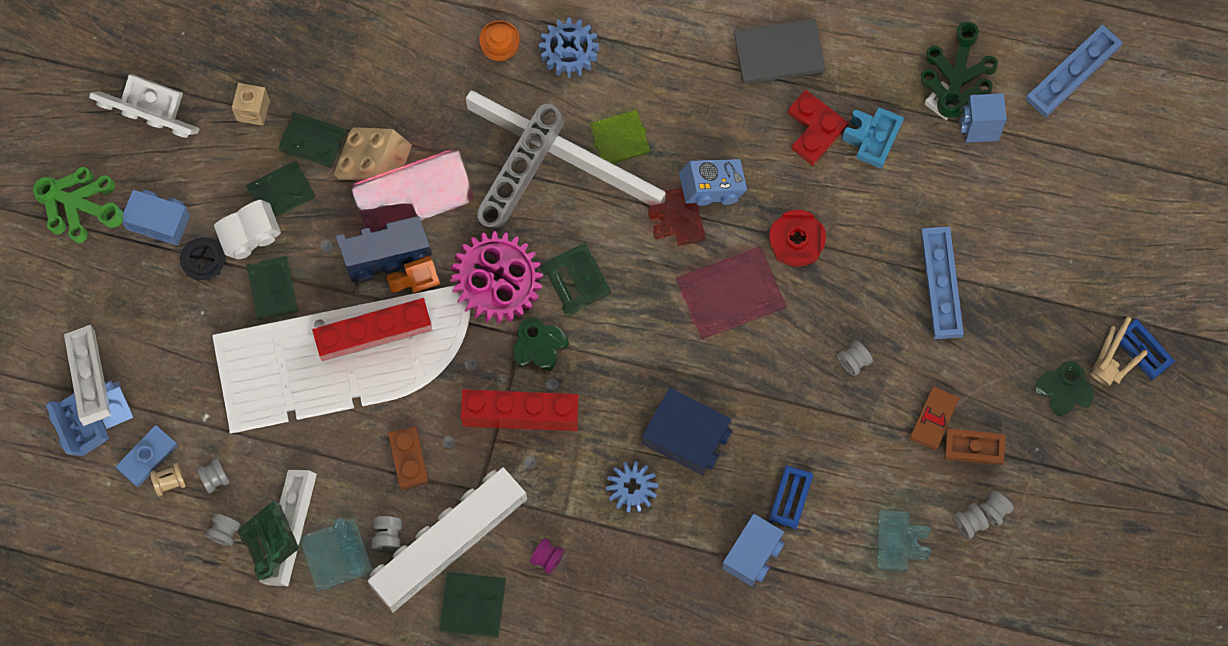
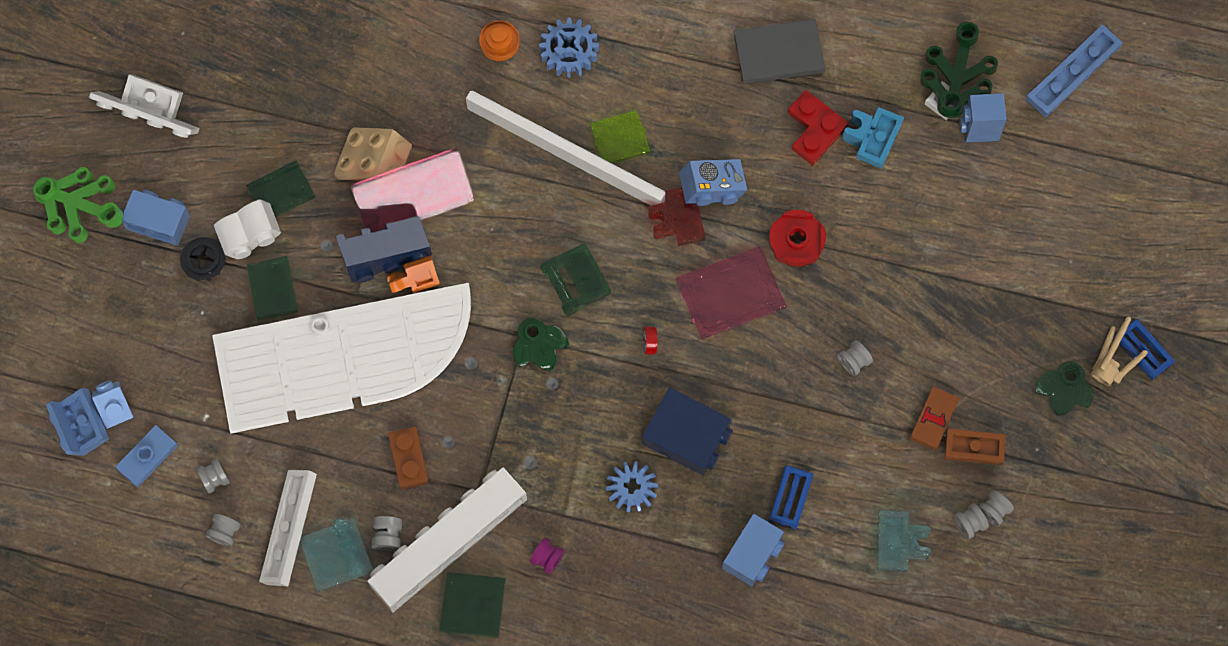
white plate [64,325,111,426] -> none
tan bush [150,462,186,497] -> none
tan brick [232,83,270,126] -> none
clear green plate [238,501,299,580] -> none
clear green plate [279,112,346,168] -> none
red brick [312,298,433,362] -> none
dark pink gear [450,231,543,324] -> none
red brick [461,389,579,431] -> none
light grey beam [477,104,565,230] -> none
medium blue plate [921,226,964,340] -> none
none -> red tile [643,326,658,355]

